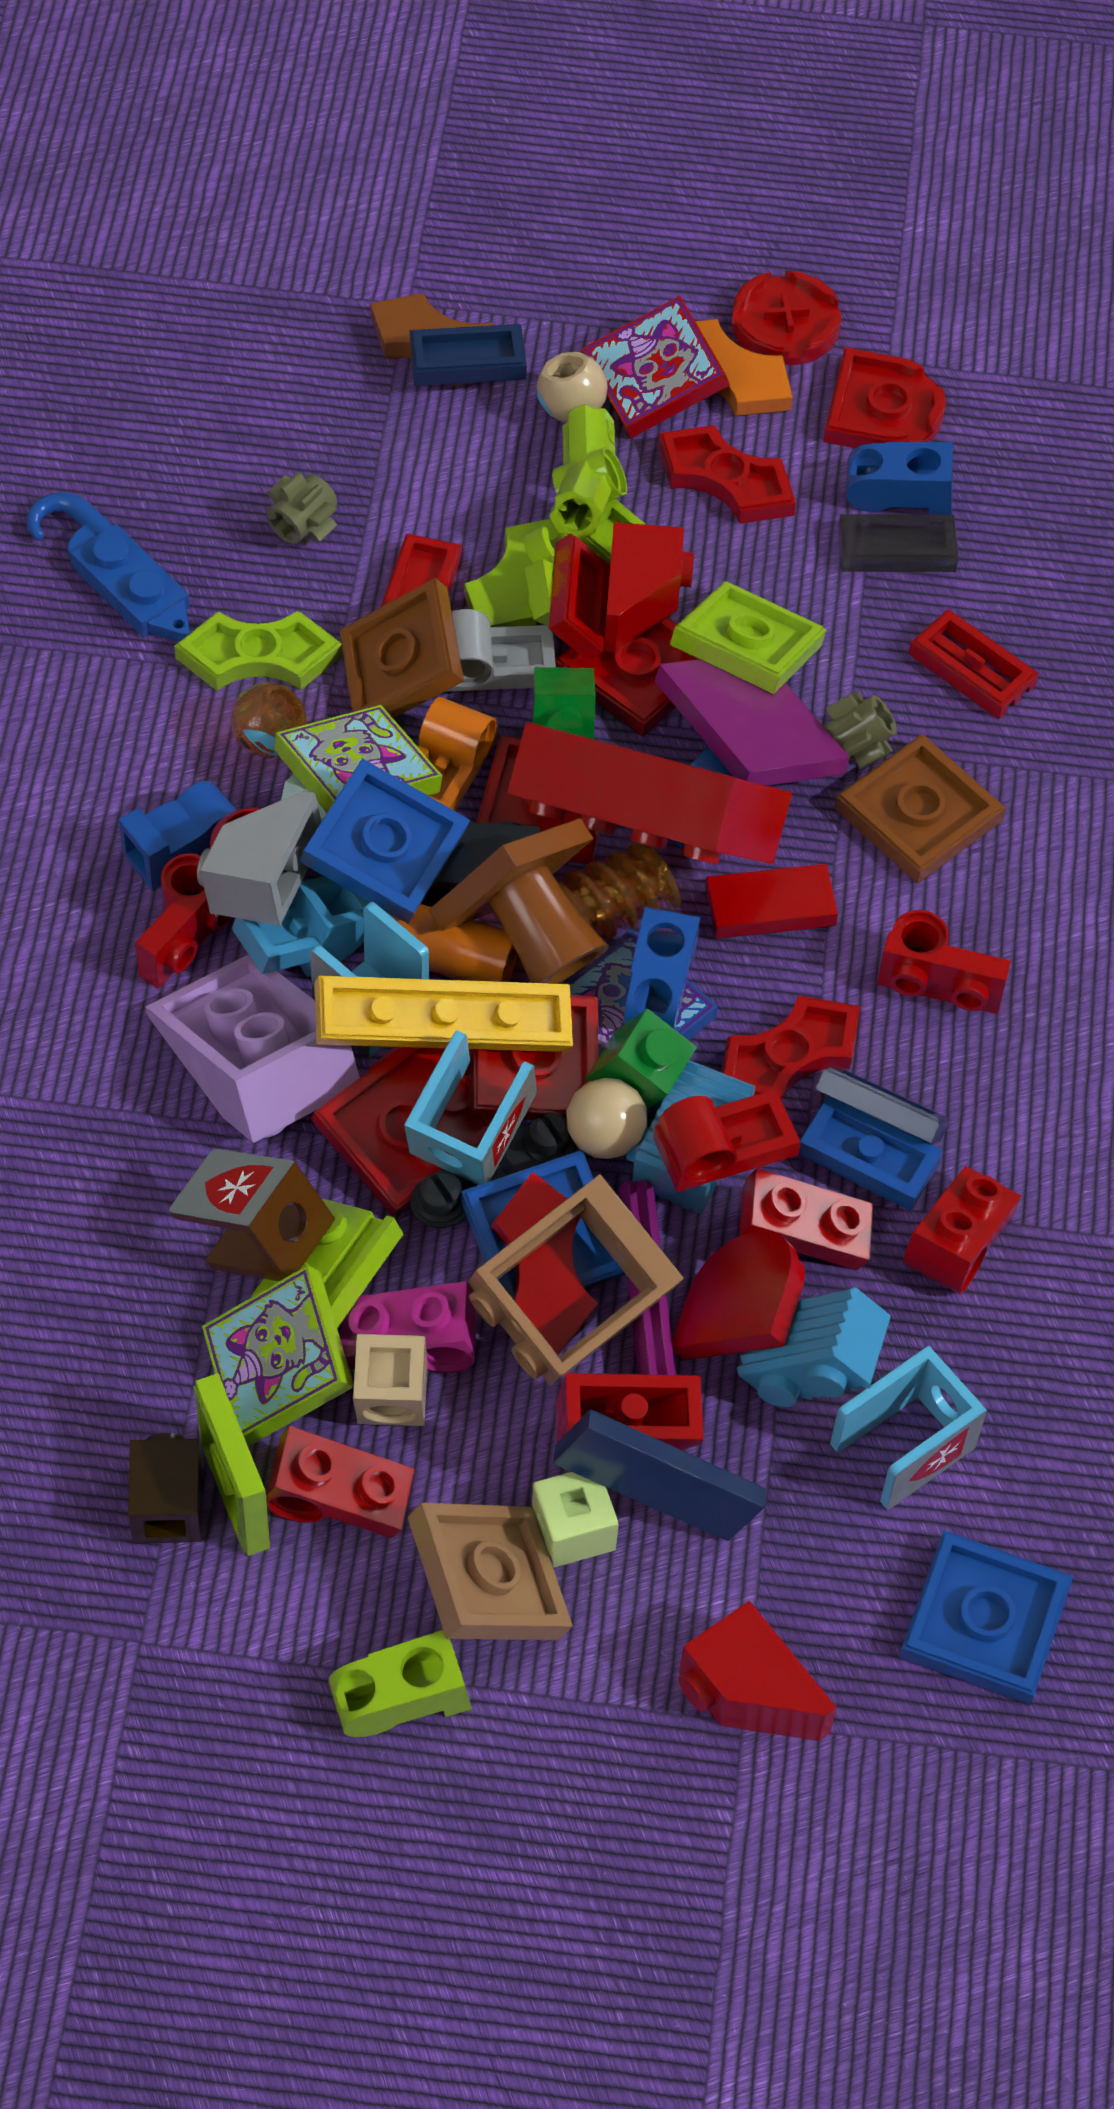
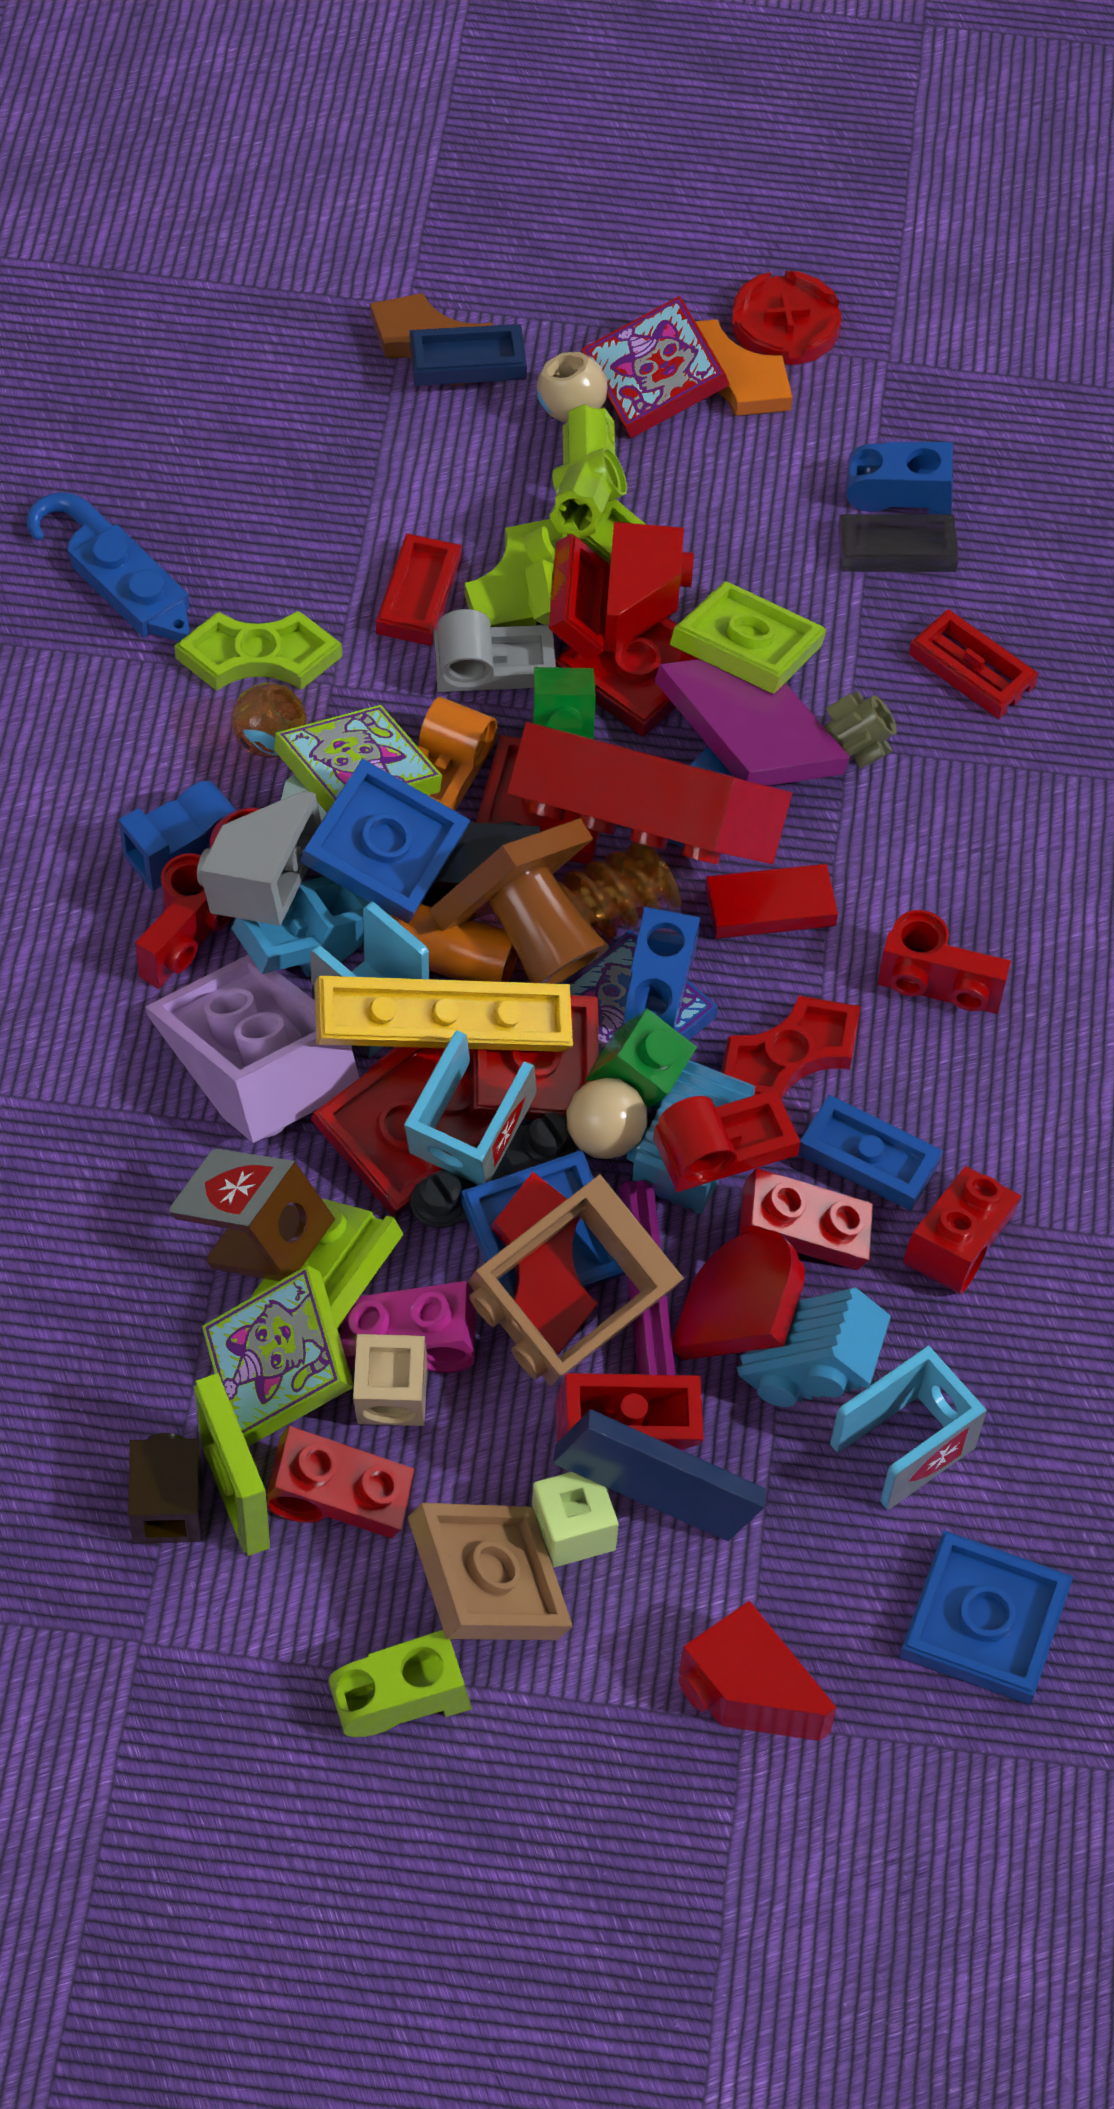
olive gear [267,472,337,546] -> none
dark orange tile [339,578,464,719] -> none
red tile [658,425,796,524] -> none
tile [815,1067,949,1143] -> none
red tile [823,347,946,448] -> none
dark orange tile [834,734,1006,884] -> none

